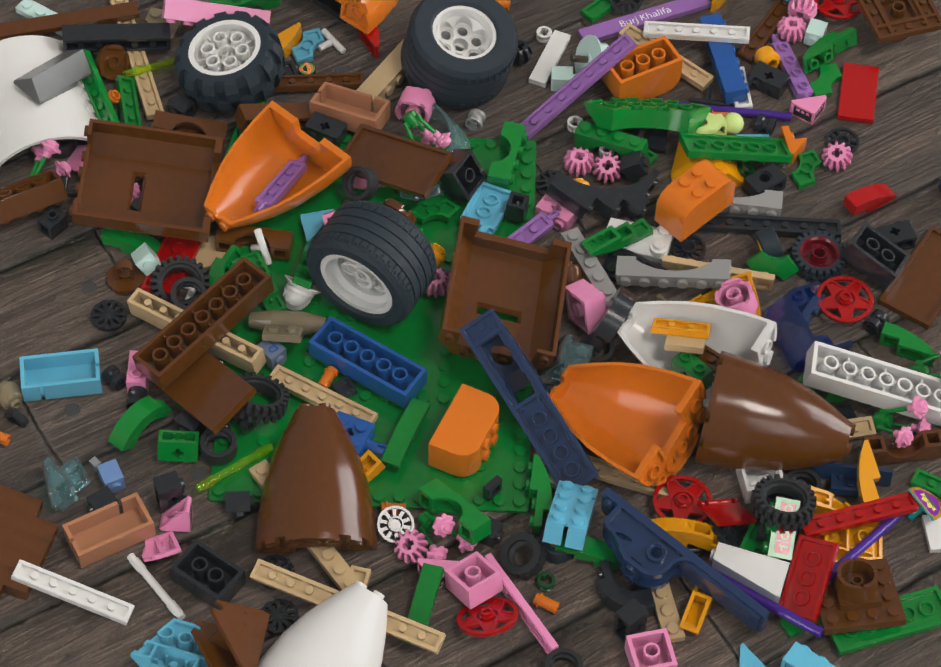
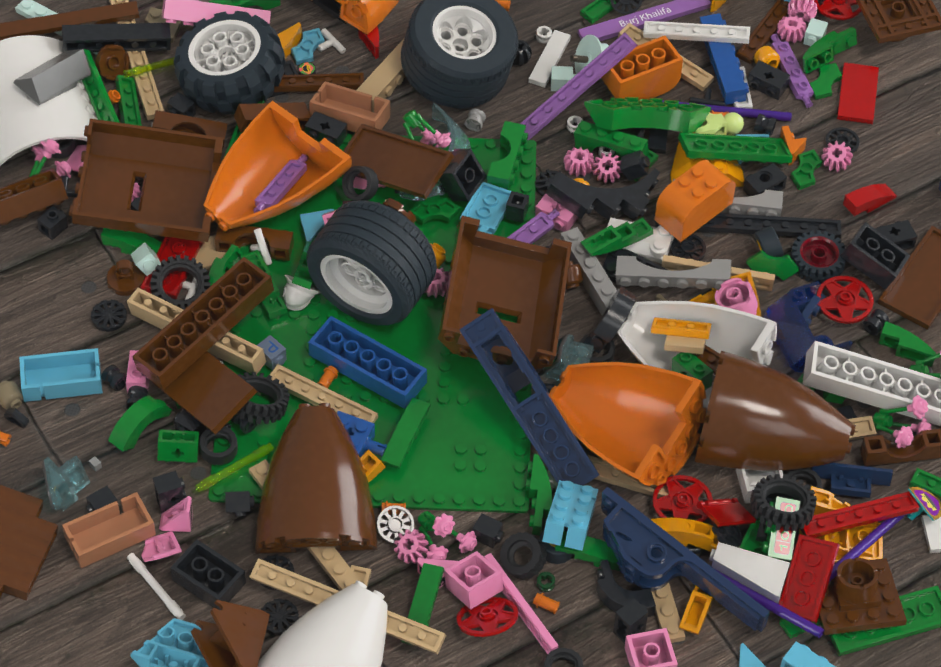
white tile [11,559,135,626] -> none
medium blue brick [97,459,126,493] -> none
black tyre [170,277,206,310] -> none
dark tan plate [249,310,327,343] -> none
black tile [331,376,358,398] -> none
bright pink brick [395,86,436,128] -> none
green arch [418,478,491,546] -> none
orange brick [428,384,499,477] -> none
black tile [483,475,502,501] -> none
bright pink brick [565,279,606,334] -> none
dark green bush [737,161,755,178] -> none
bright pink slope [789,95,827,125] -> none
light orange slope [857,440,881,503] -> none

